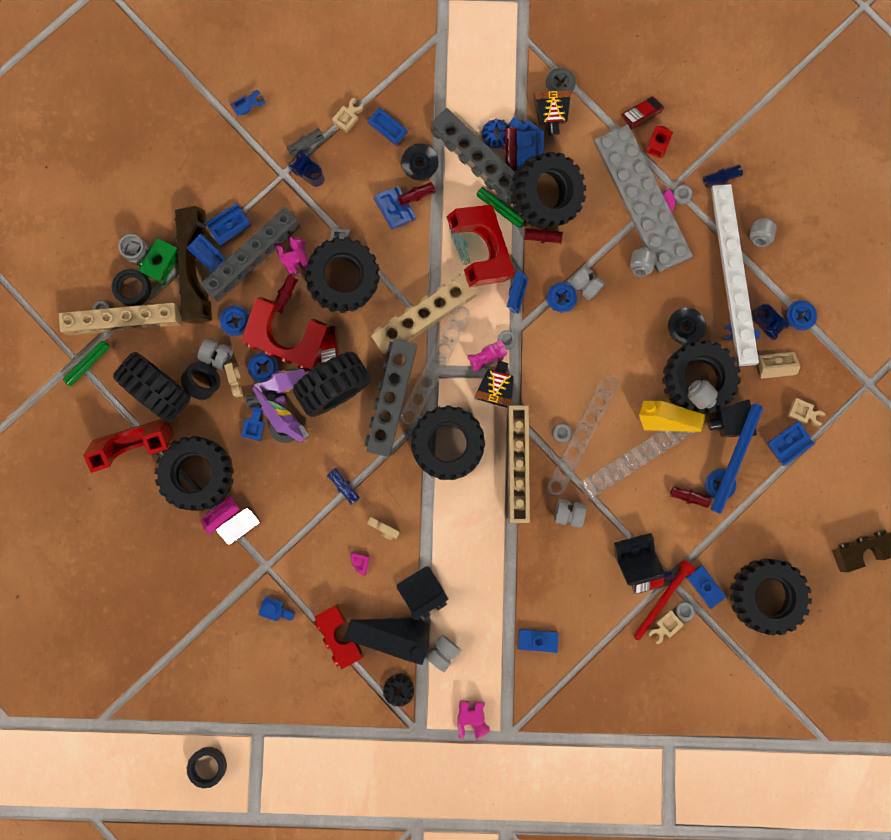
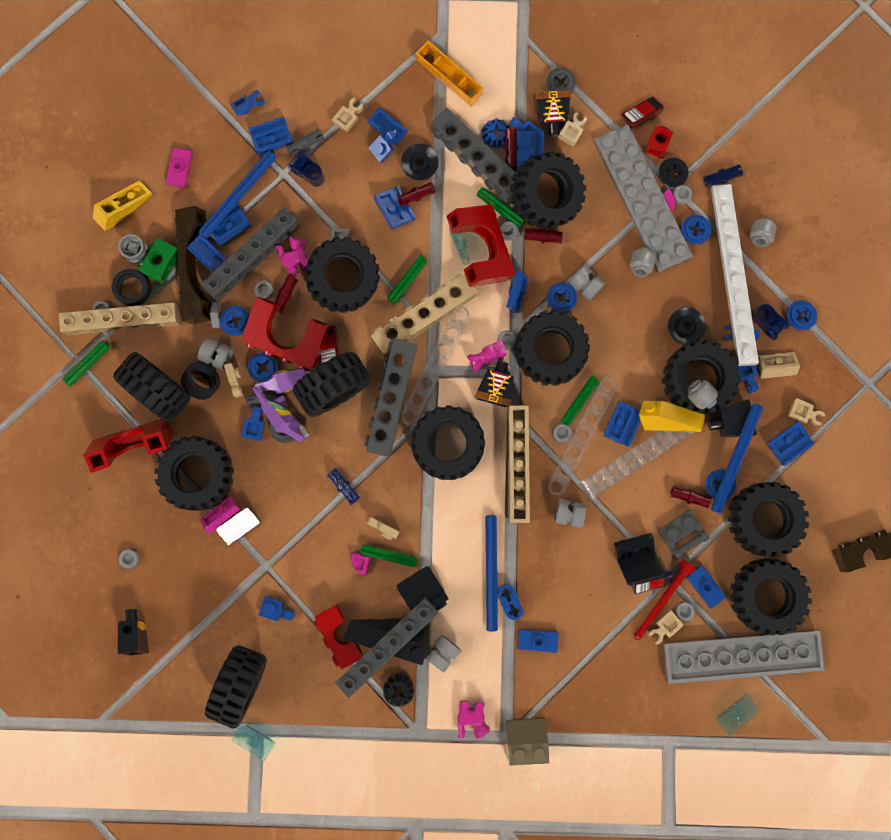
black tyre [186,747,227,789] -> none
none -> yellow slope [93,180,152,231]
none -> black torso [118,609,149,656]
none -> light grey tile [119,549,140,569]
none -> dark pink plate [166,148,193,188]
none -> blue axle [198,150,276,239]
none -> black tyre [204,645,267,729]
none -> light grey tile [210,301,221,328]
none -> clear light blue plate [231,722,276,761]
none -> blue plate [249,117,293,155]
none -> light grey tile [254,280,274,299]
none -> dark grey brick [335,597,439,698]
none -> green axle [361,544,417,567]
none -> plate [369,130,400,162]
none -> green axle [388,255,428,304]
none -> light orange piece [416,41,484,107]
none -> blue axle [485,515,498,632]
none -> blue beam [498,584,523,620]
none -> light grey tile [500,221,518,241]
none -> dark tan slope [506,718,550,766]
none -> black tyre [515,310,590,386]
none -> tan plate [558,112,587,147]
none -> green axle [561,376,599,426]
none -> blue plate [603,401,641,447]
none -> dark grey plate [657,510,710,560]
none -> black gear [658,158,689,187]
none -> light grey plate [663,630,825,684]
none -> blue gear [681,215,711,245]
none -> clear light blue plate [716,694,760,736]
none -> black tyre [728,482,809,557]
none -> blue plate [735,363,759,394]

